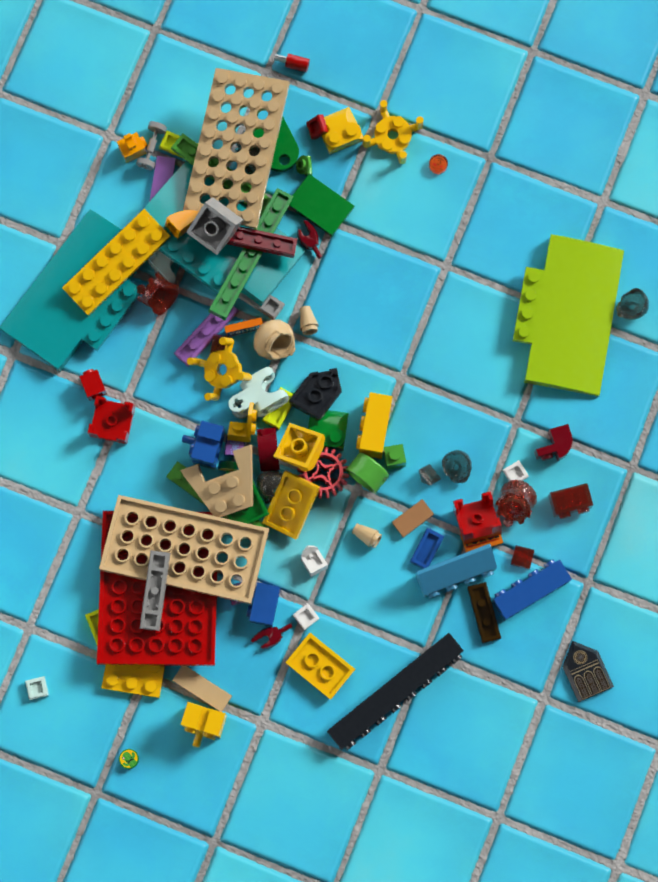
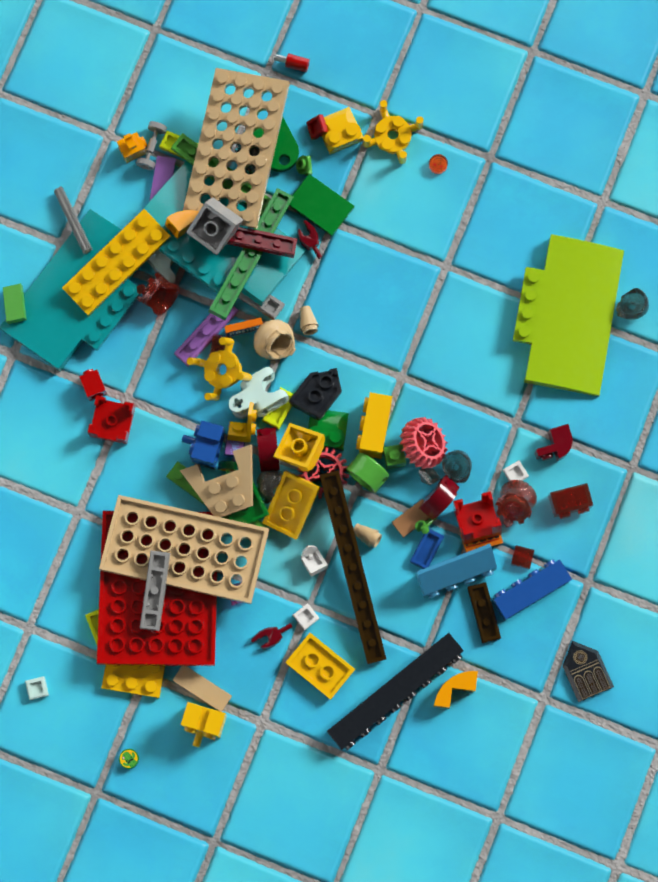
blue brick [246,582,280,627] -> none
none -> bright green tile [3,283,27,324]
none -> light grey axle [54,186,93,255]
none -> dark brown plate [320,470,386,664]
none -> coral gear [399,417,448,469]
none -> bright green hand [415,517,438,534]
none -> dark red brick [419,475,460,520]
none -> light orange brick [433,671,478,709]

